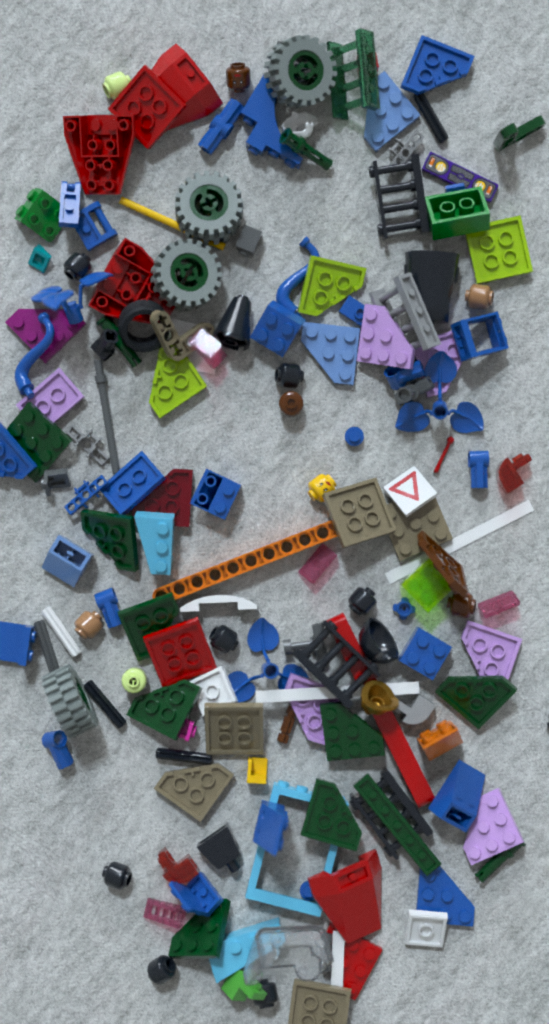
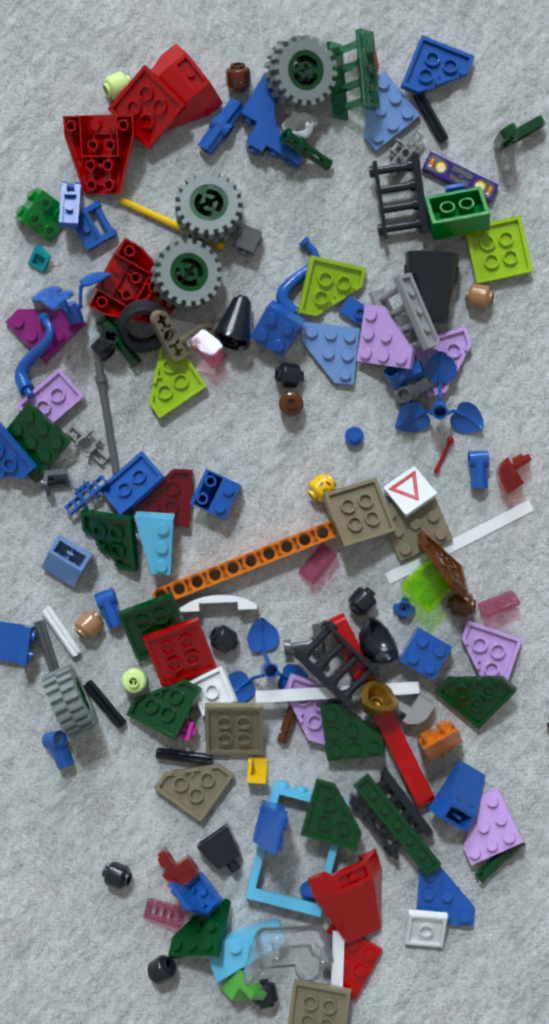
black head [63,252,92,281] -> none
blue window [450,311,509,362] -> none

